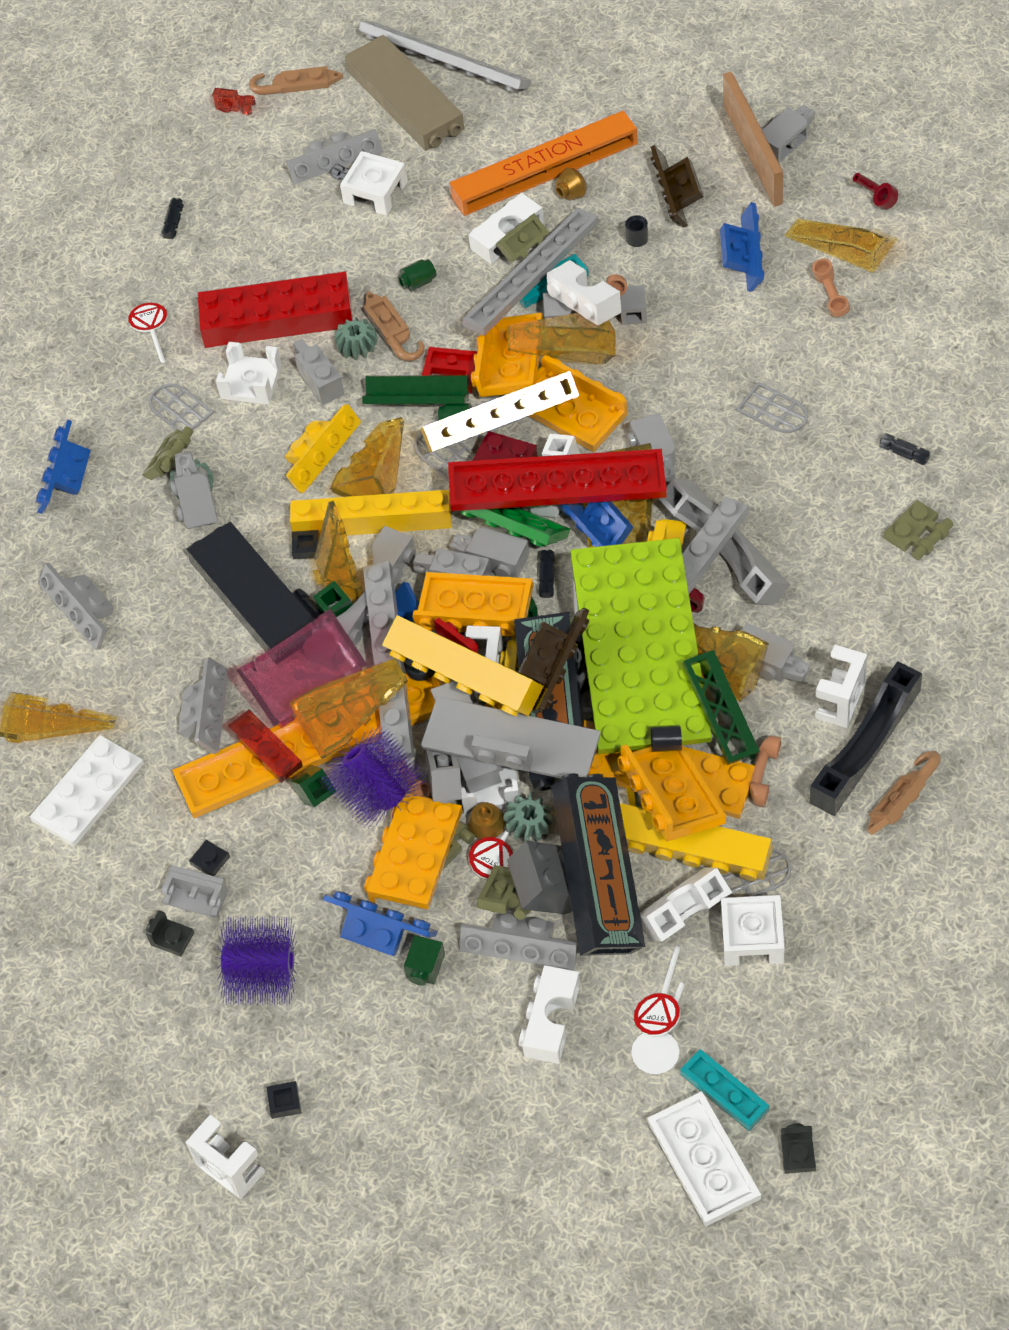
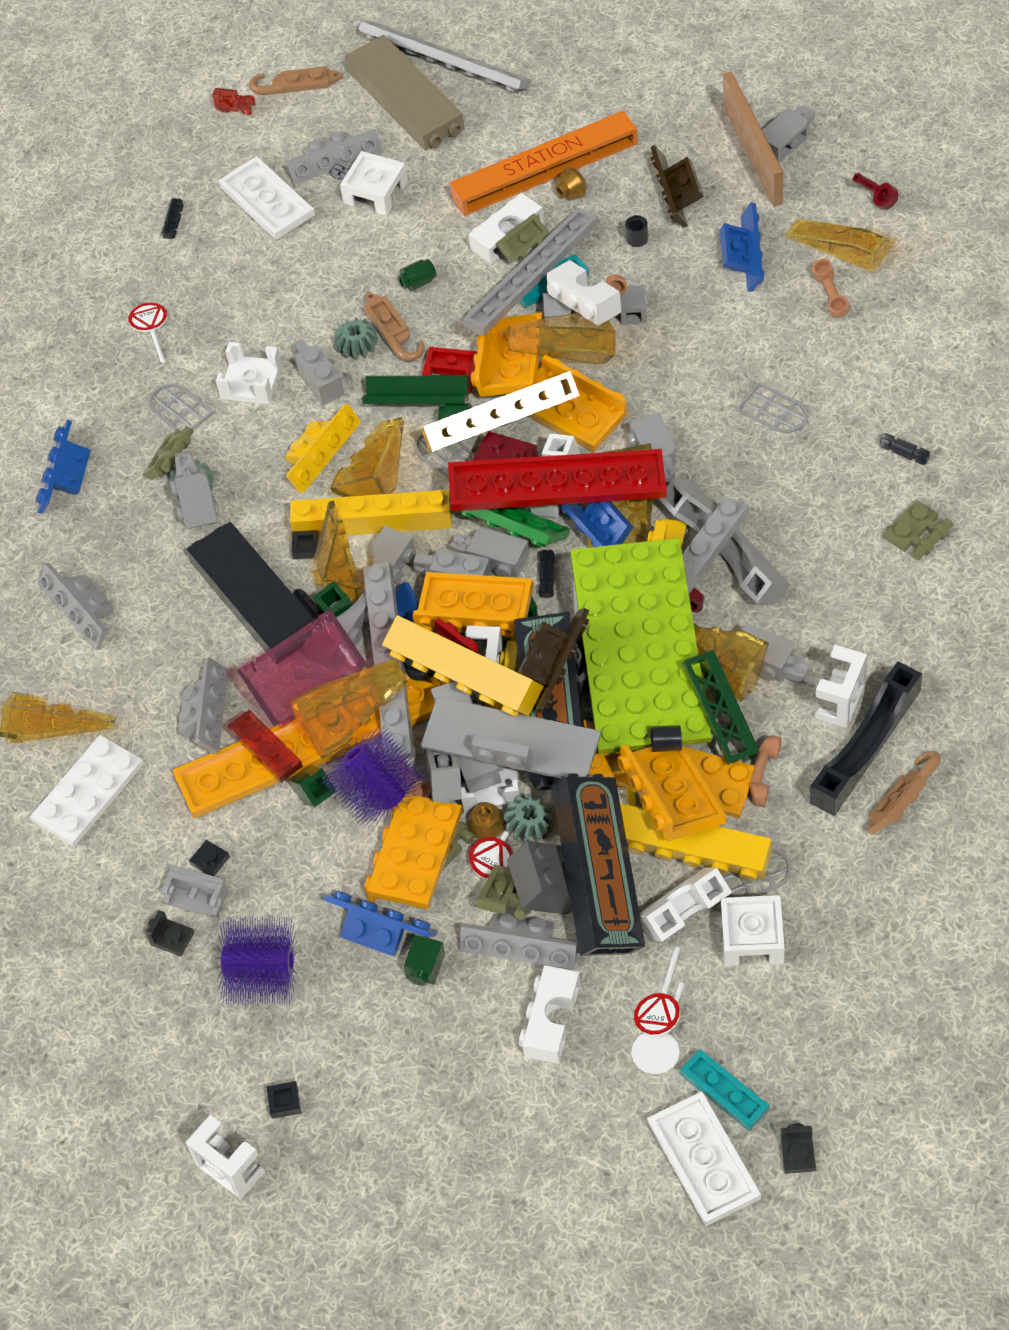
red brick [197,271,353,348] -> none
none -> white plate [218,156,315,240]

